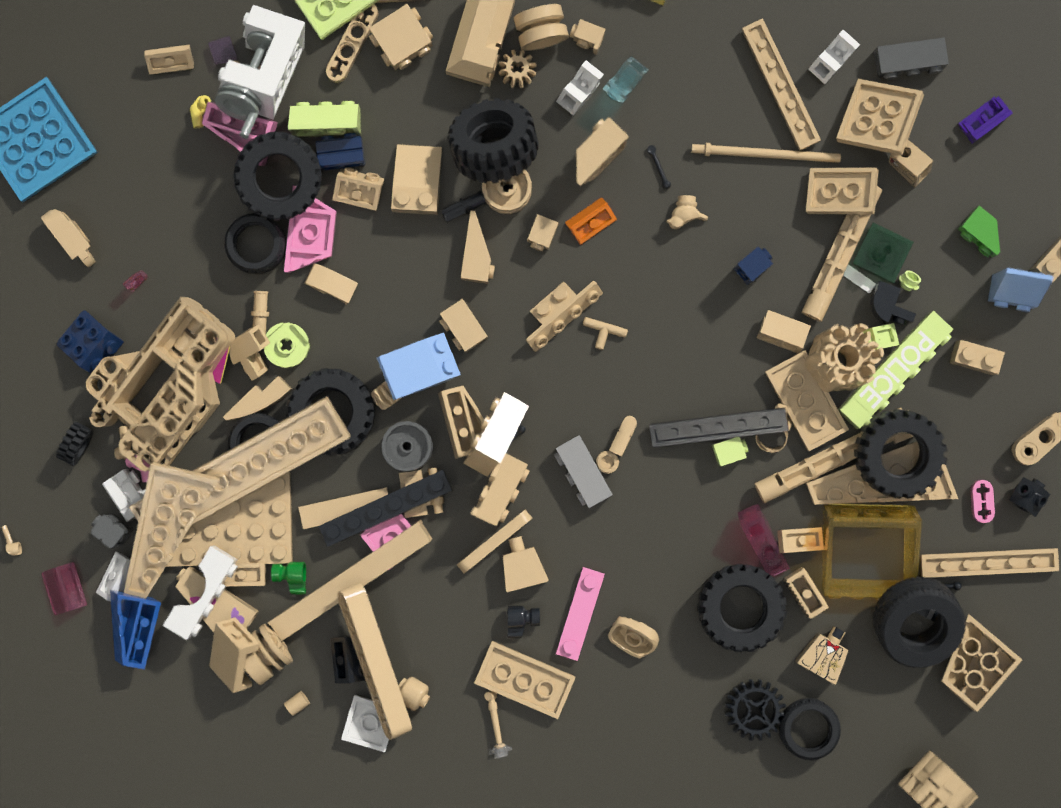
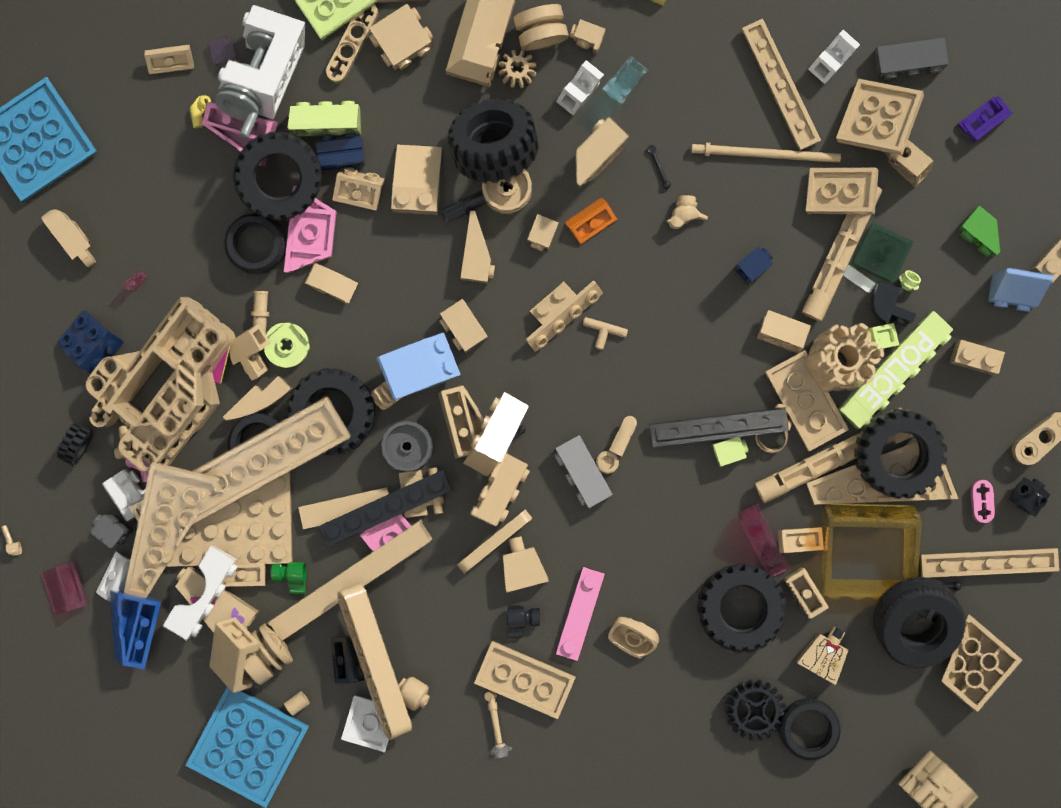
none -> dark azure plate [185,687,309,808]

